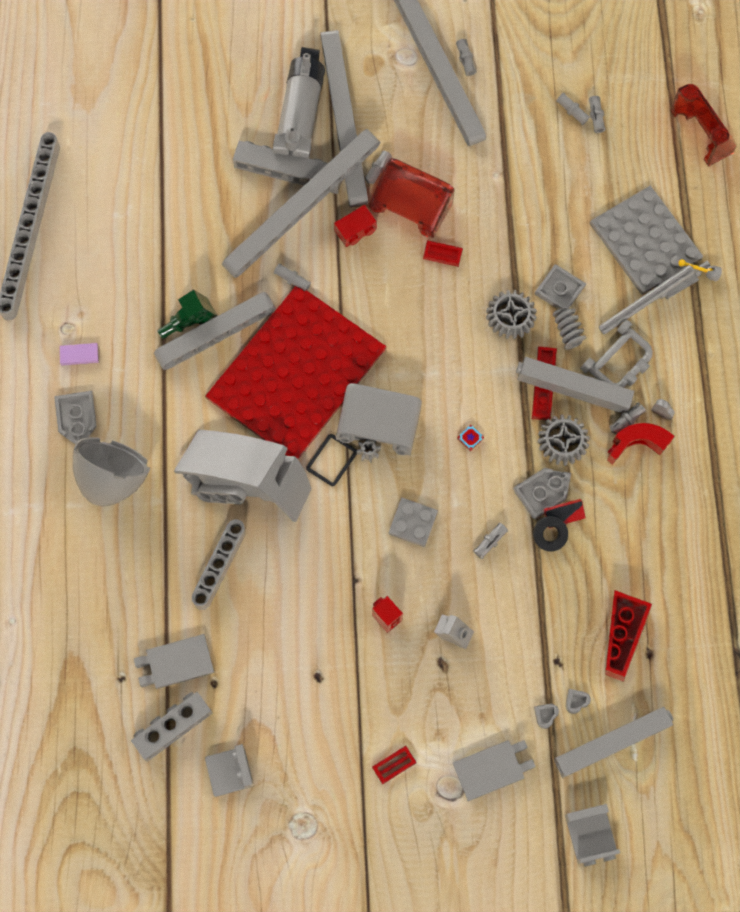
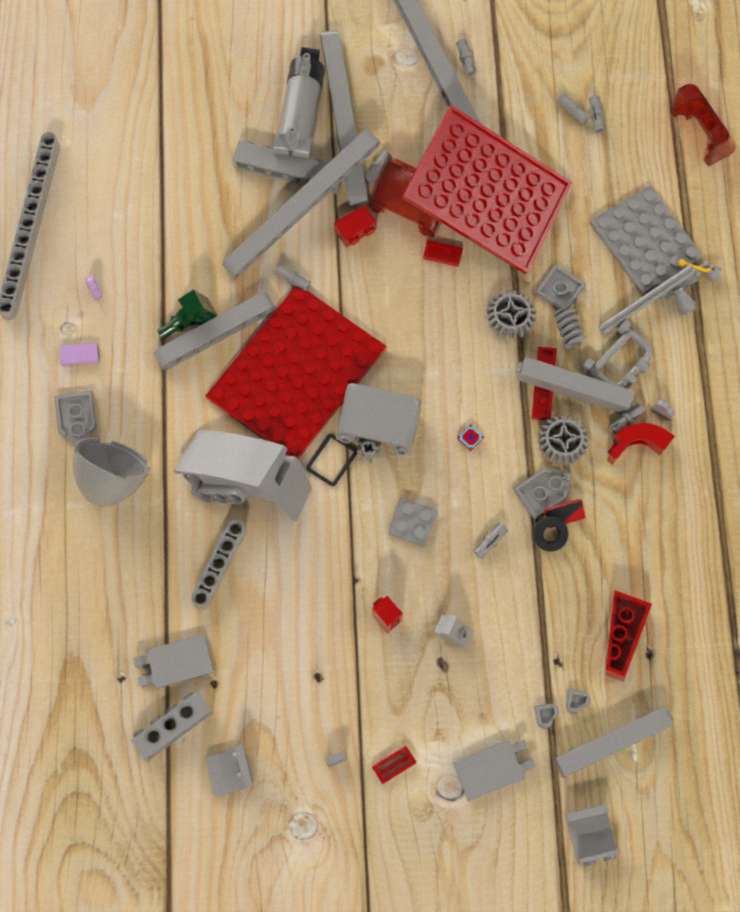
none -> lavender tile [86,276,102,300]
none -> light grey tile [325,751,347,767]
none -> red plate [401,105,572,274]
none -> light grey cone [672,286,696,315]

